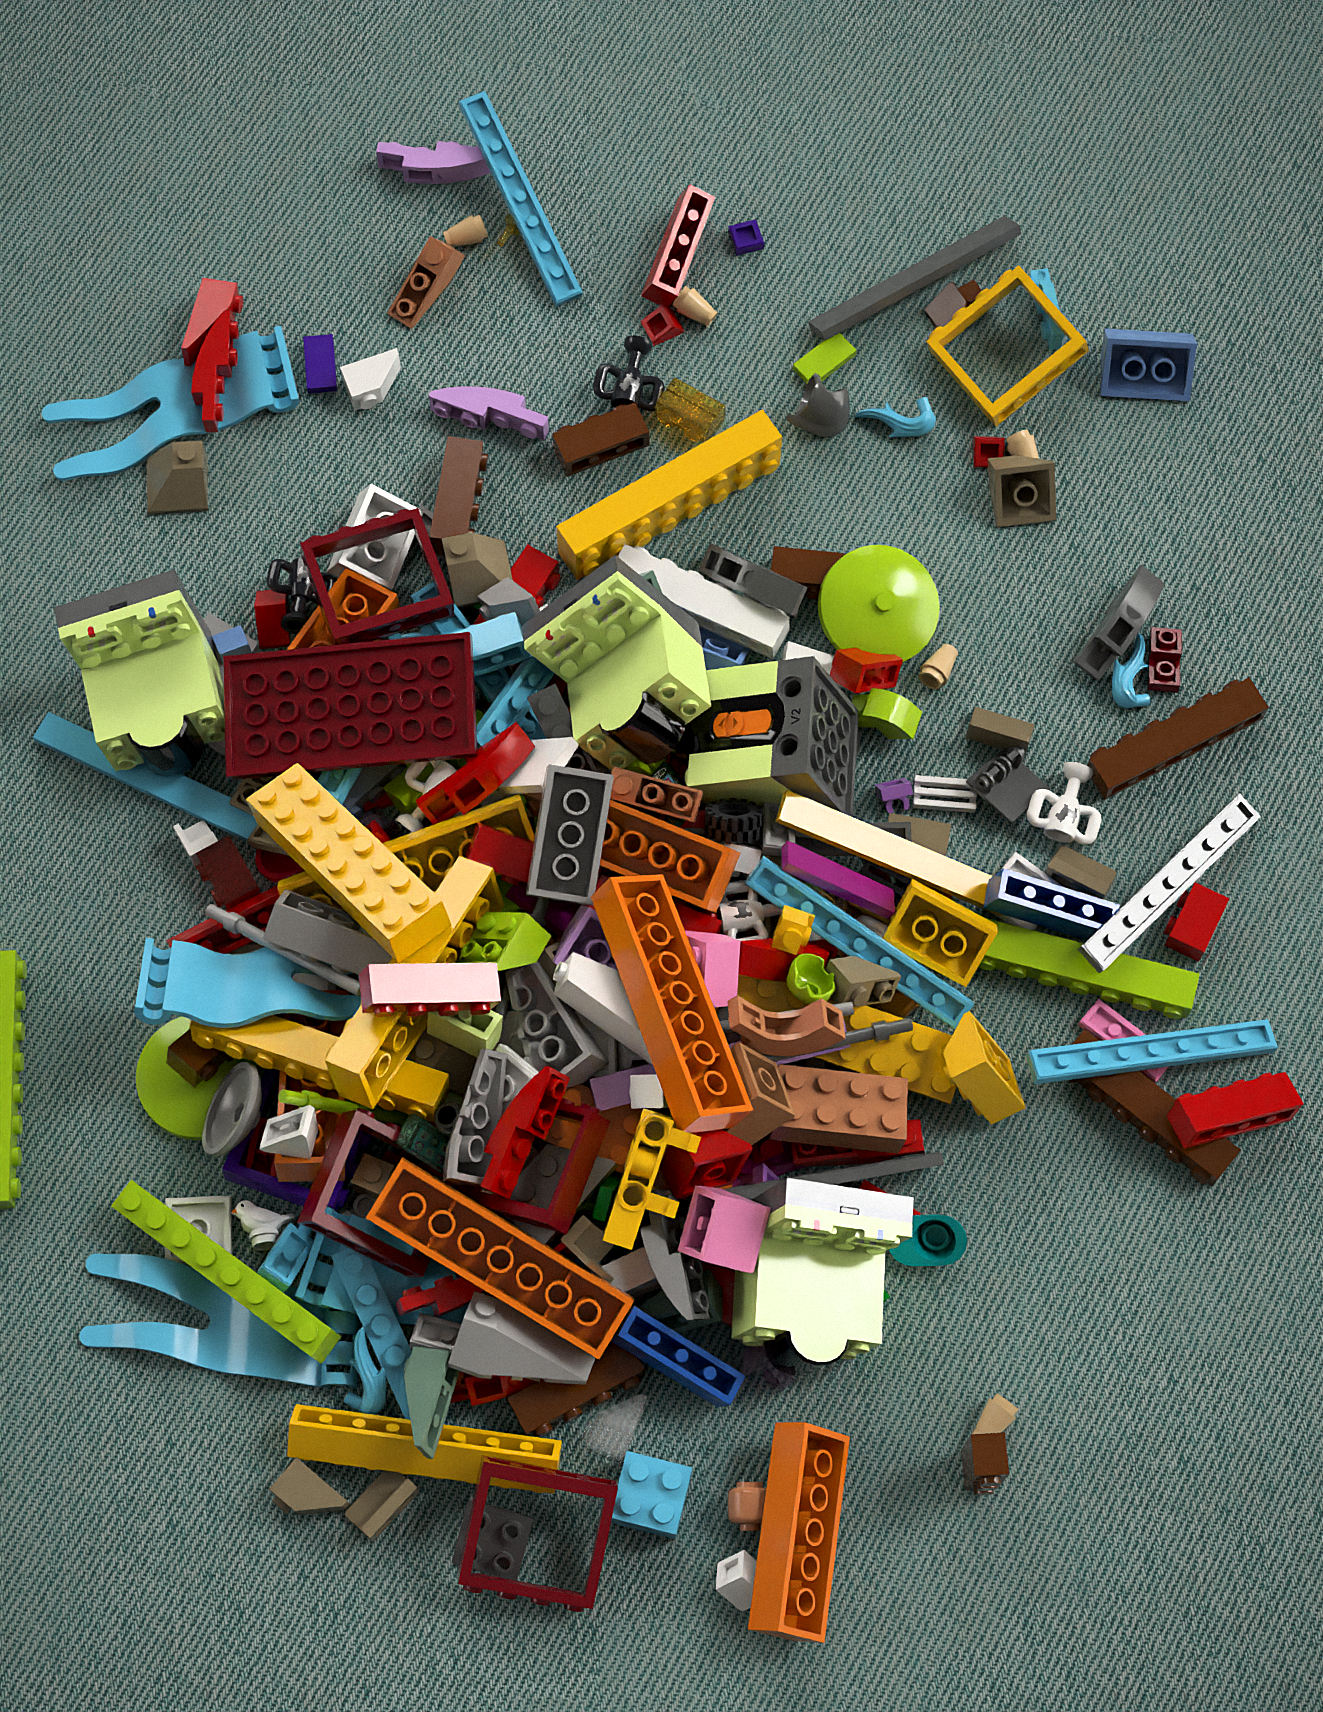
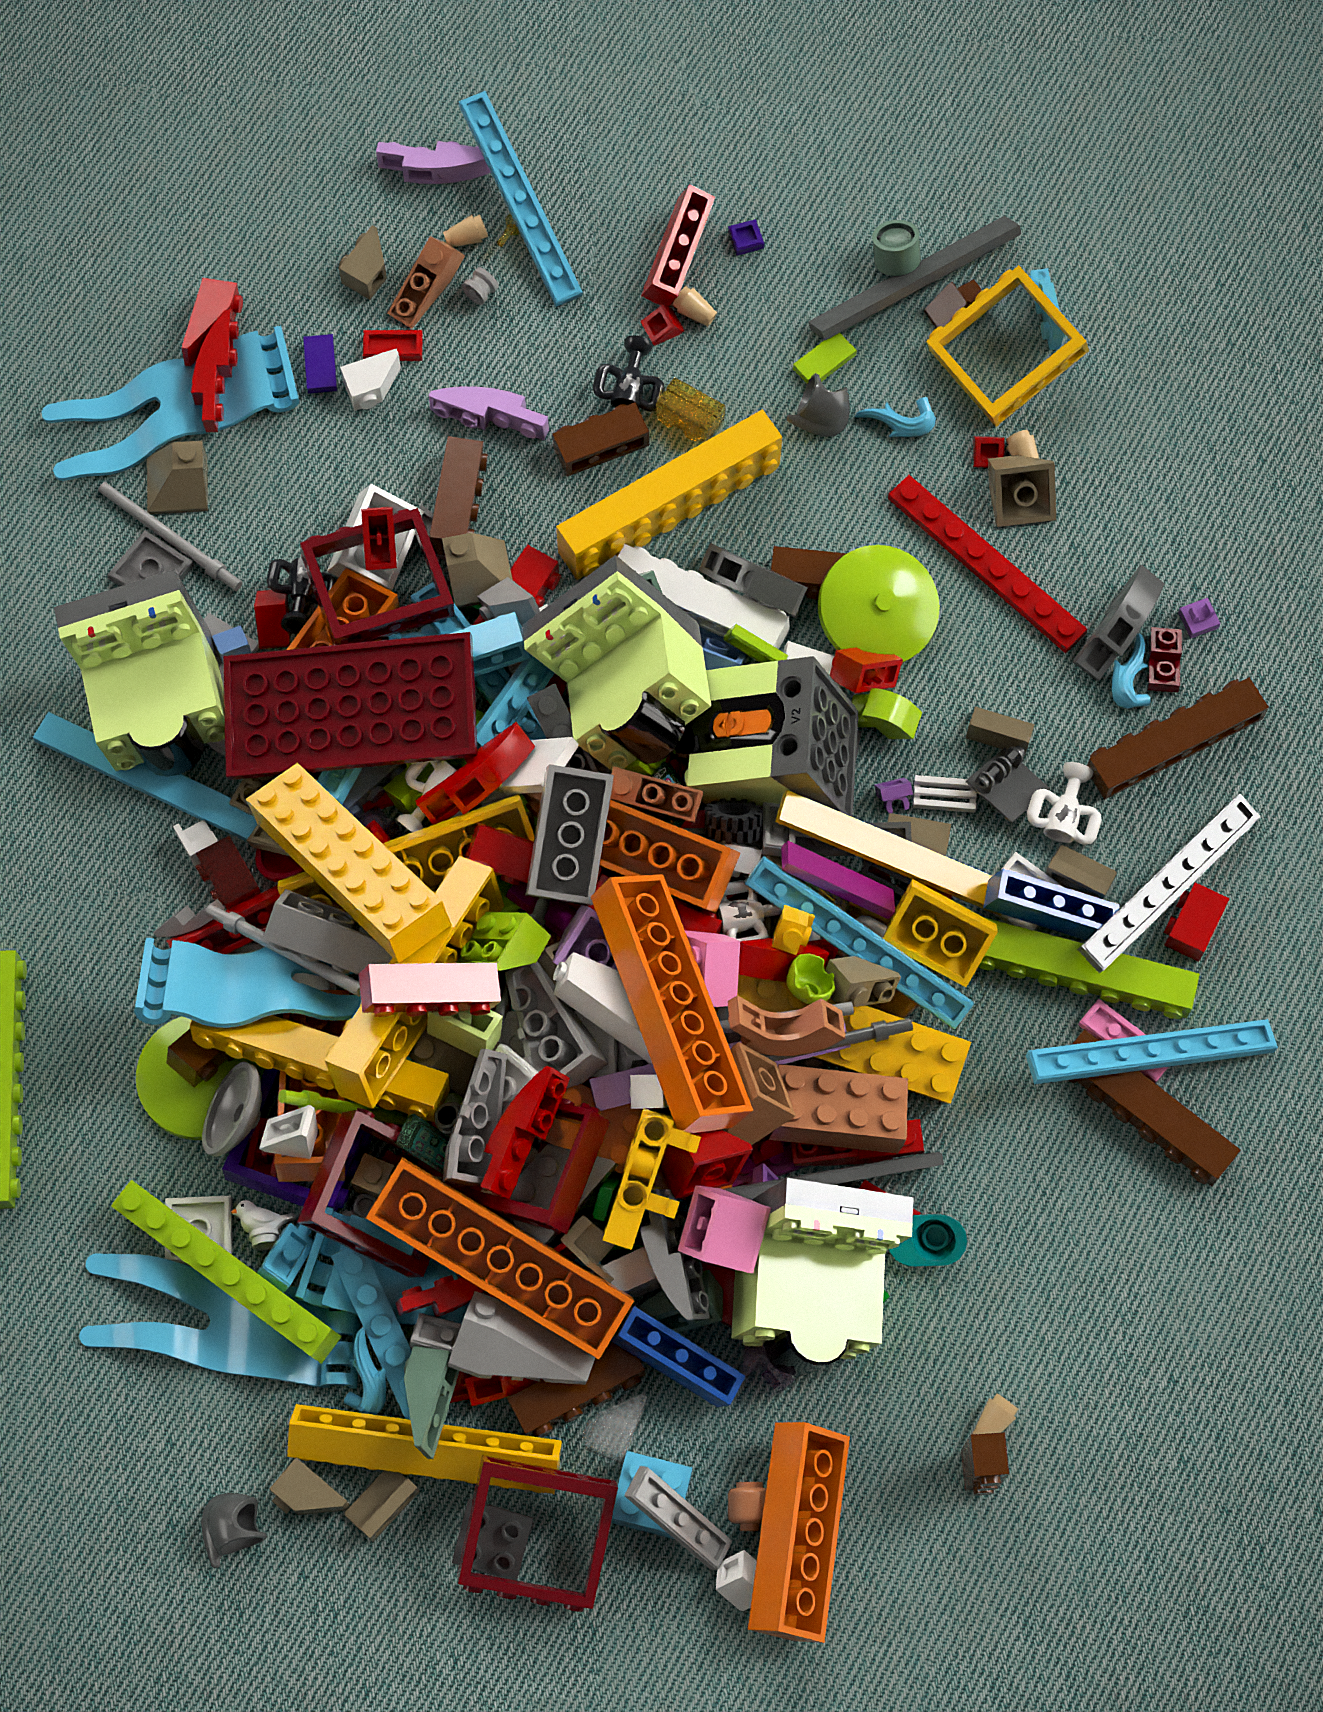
tan cone [919,644,958,689] -> none
yellow slope [943,1011,1026,1125] -> none
medium blue slope [1100,328,1197,401] -> none
red brick [1166,1072,1304,1149] -> none
none -> light grey bar [98,482,243,591]
none -> flat silver tile [107,530,194,586]
none -> light grey slope [153,898,225,937]
none -> dark grey piece [201,1493,268,1568]
none -> dark tan slope [339,225,387,300]
none -> red slope [361,507,397,570]
none -> red tile [363,330,423,361]
none -> light grey wheel [461,267,499,305]
none -> light grey tile [624,1466,732,1571]
none -> lime tile [723,624,788,663]
none -> sand green piece [872,220,921,276]
none -> red plate [888,475,1088,654]
none -> medium lavender tile [1178,598,1220,638]

